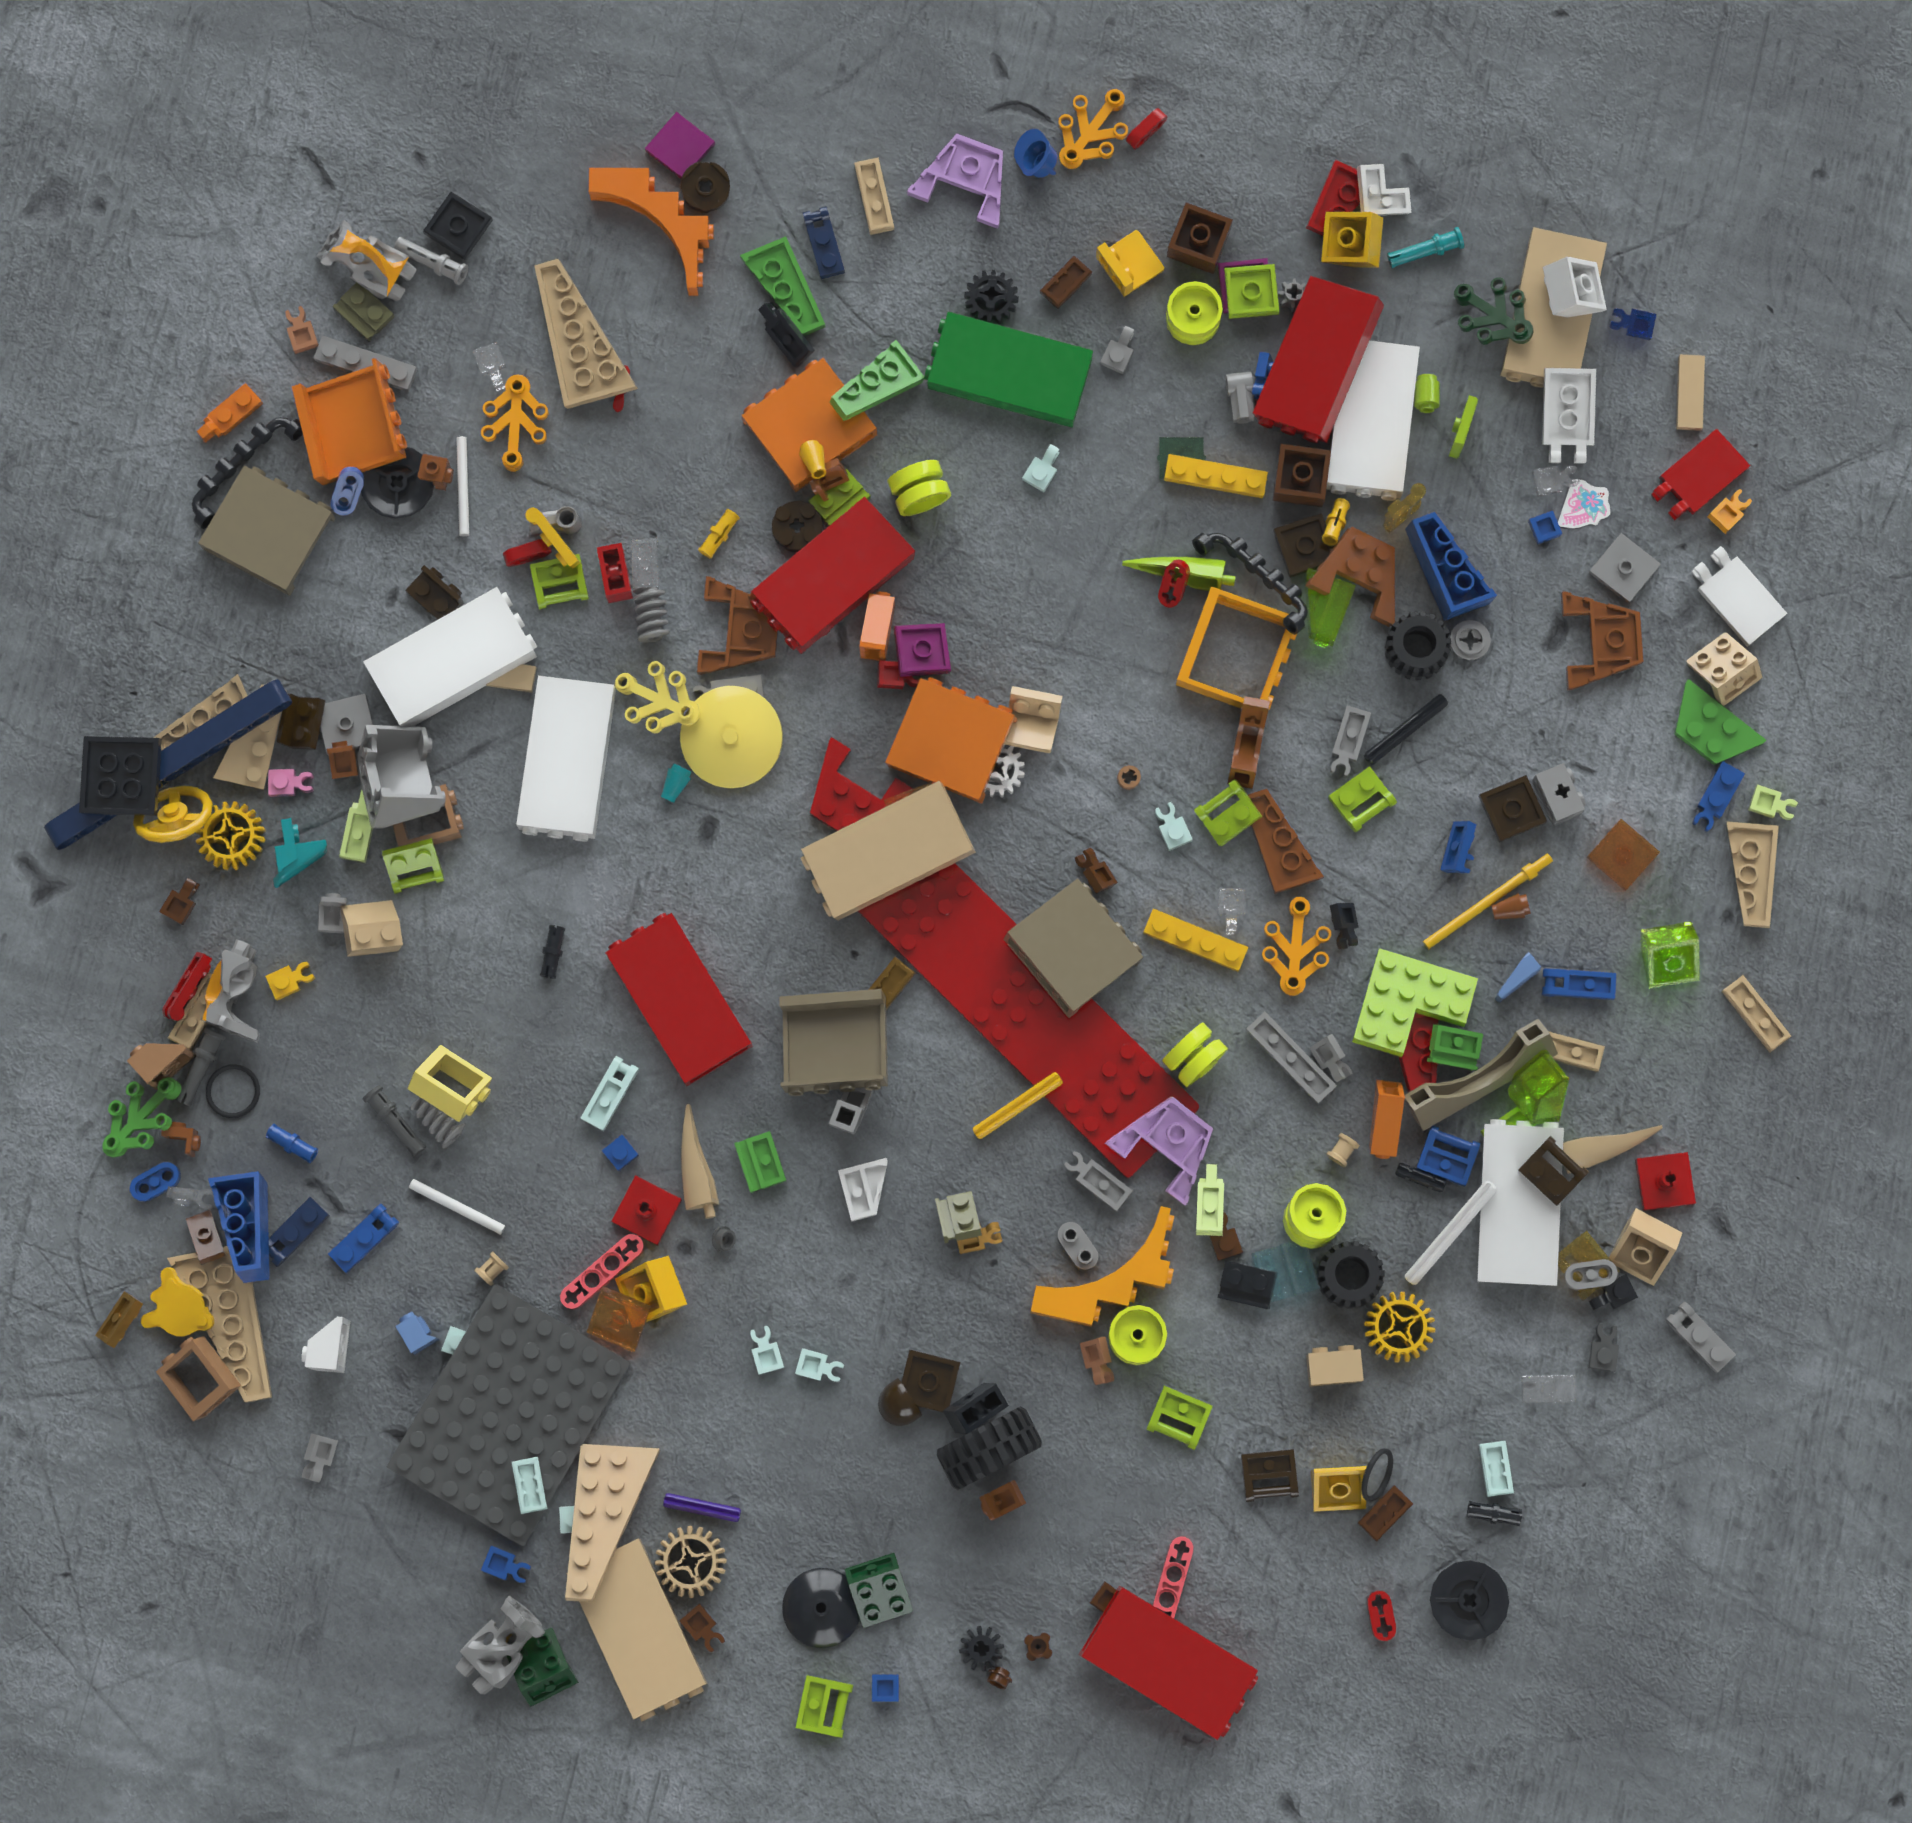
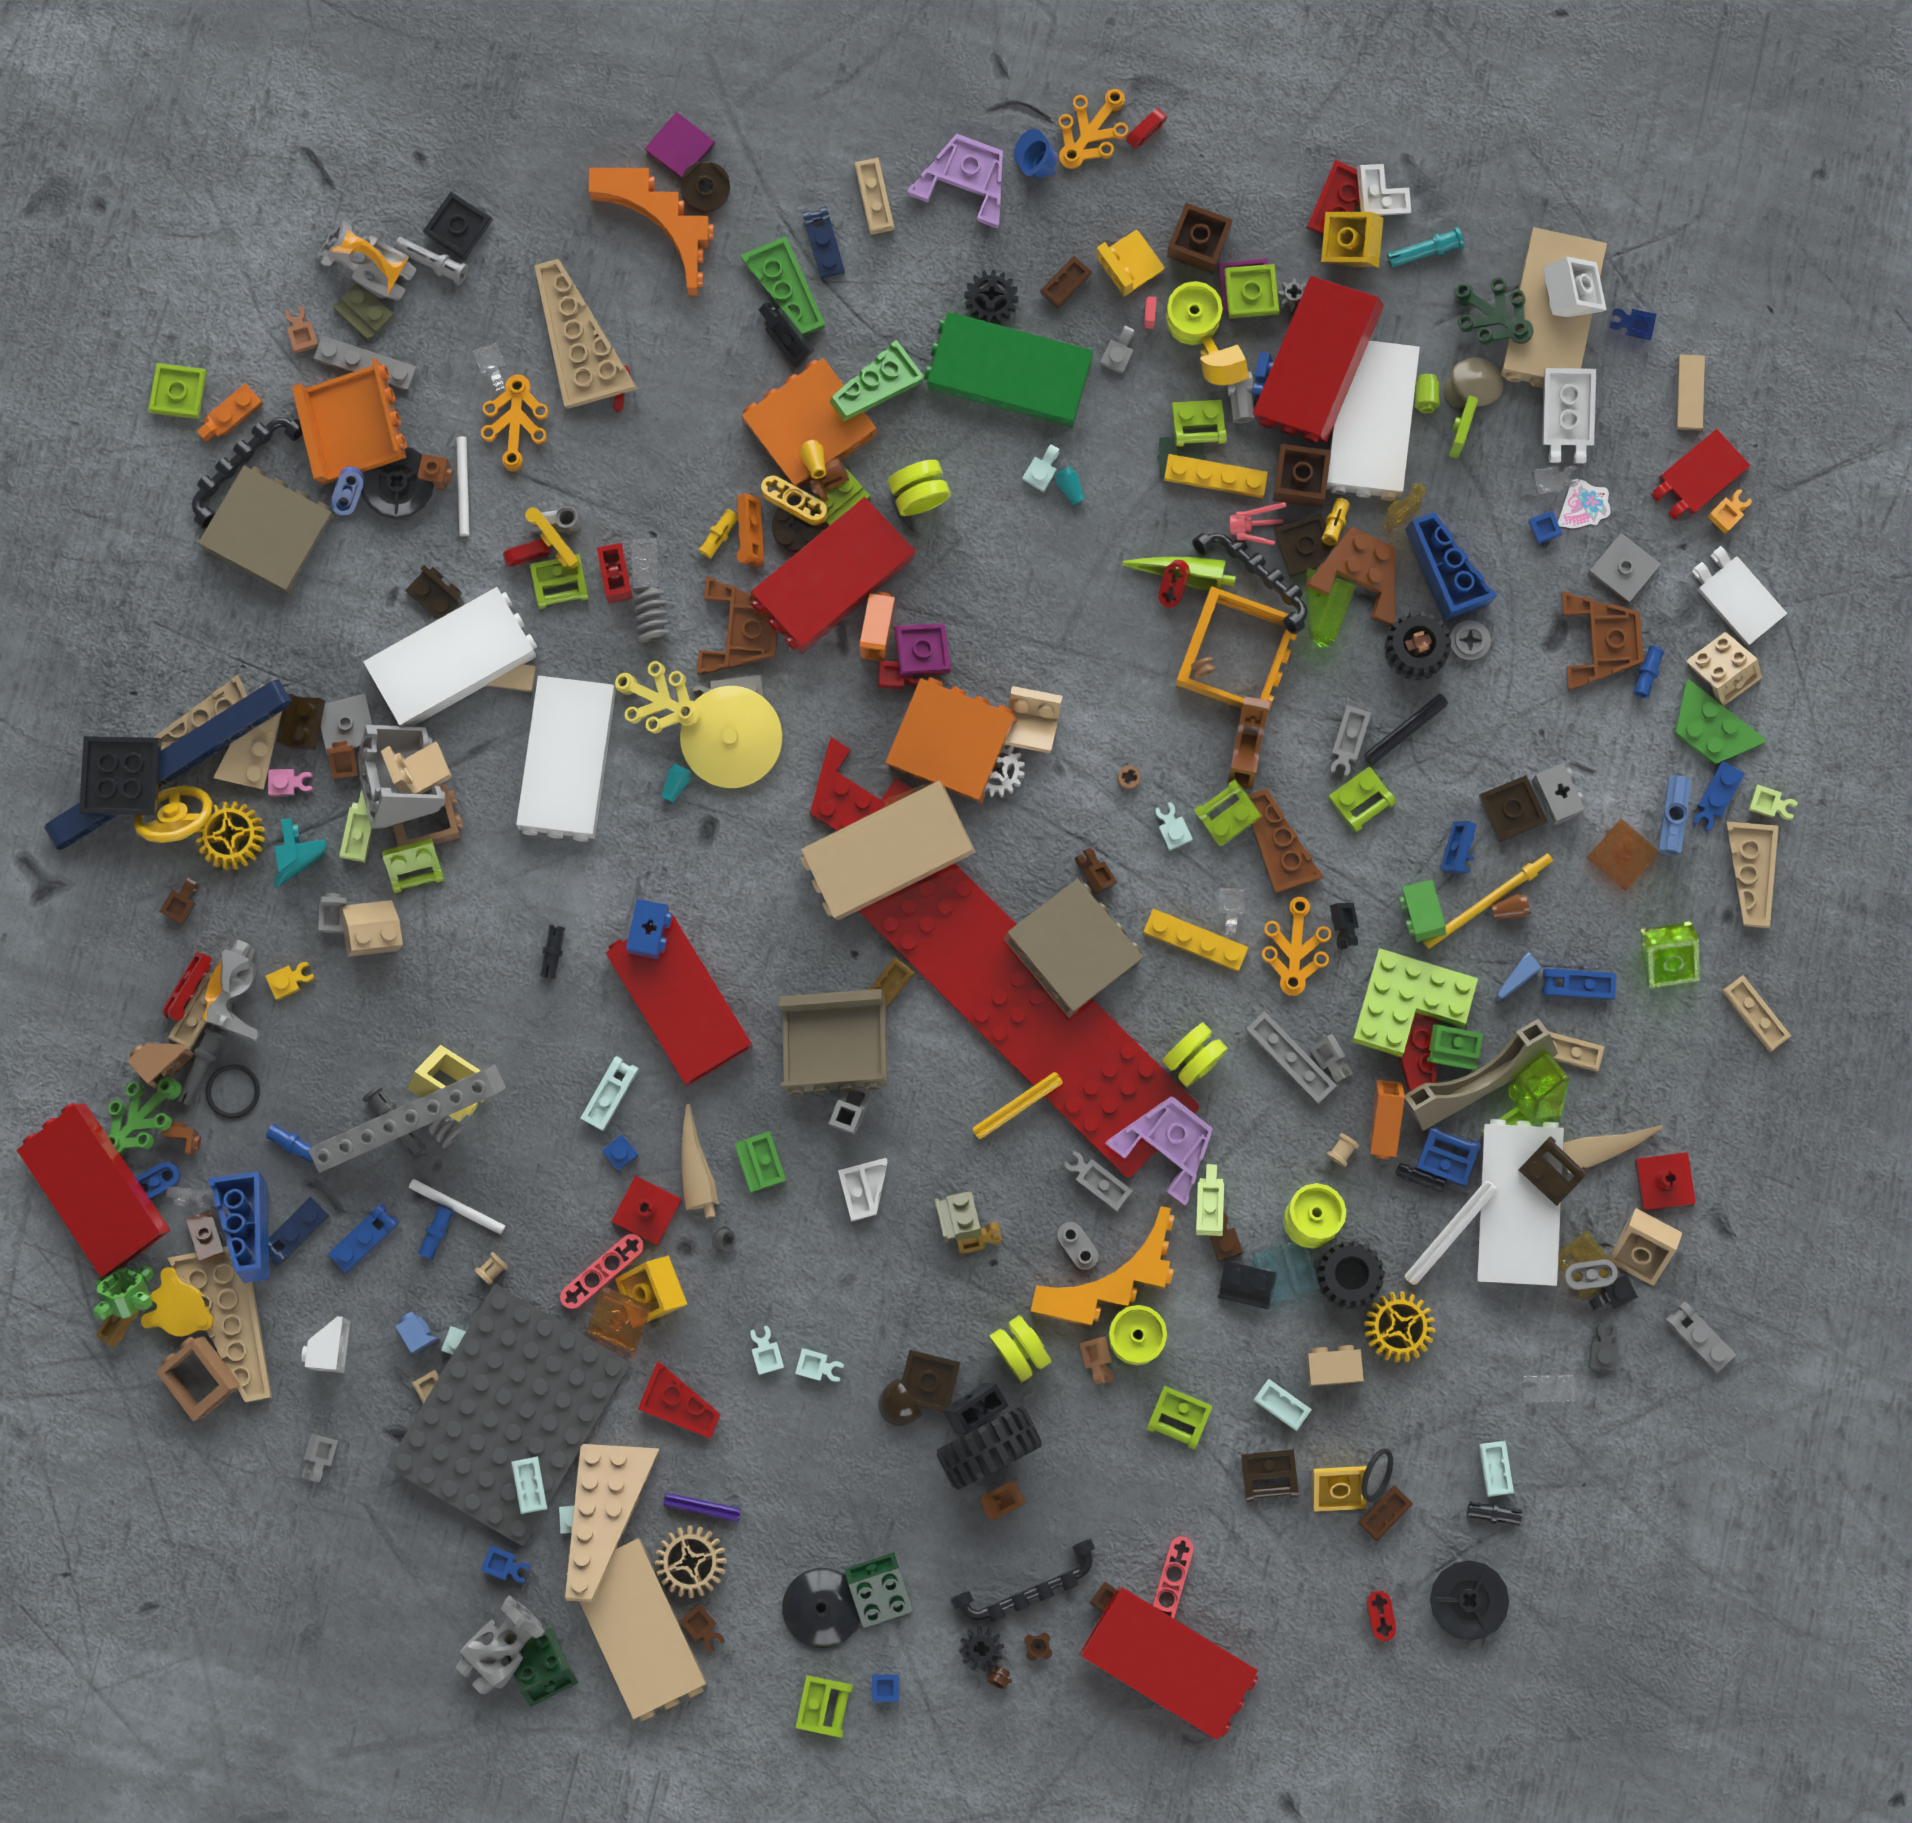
none -> red brick [17,1103,171,1278]
none -> bright green piece [93,1265,154,1321]
none -> lime plate [148,363,207,420]
none -> light grey brick [308,1065,506,1173]
none -> tan bracket [381,742,452,794]
none -> tan tile [412,1370,439,1404]
none -> blue pin [417,1206,454,1260]
none -> blue brick [626,899,672,959]
none -> red wing [638,1361,721,1439]
none -> orange plate [737,493,764,568]
none -> yellow beam [761,476,827,525]
none -> black bar [950,1539,1095,1622]
none -> neon yellow wheel [989,1315,1052,1383]
none -> teal cone [1054,466,1086,505]
none -> coral tile [1144,296,1156,329]
none -> lime plate [1171,400,1227,447]
none -> medium nougat bush [1191,657,1216,678]
none -> yellow brick [1200,337,1249,385]
none -> coral plant [1230,502,1286,546]
none -> light aqua plate [1253,1379,1312,1431]
none -> bright green brick [1399,880,1446,942]
none -> nougat plate [1404,631,1432,657]
none -> dark tan piece [1443,357,1503,409]
none -> blue pin [1633,645,1665,698]
none -> medium blue piece [1658,775,1691,856]

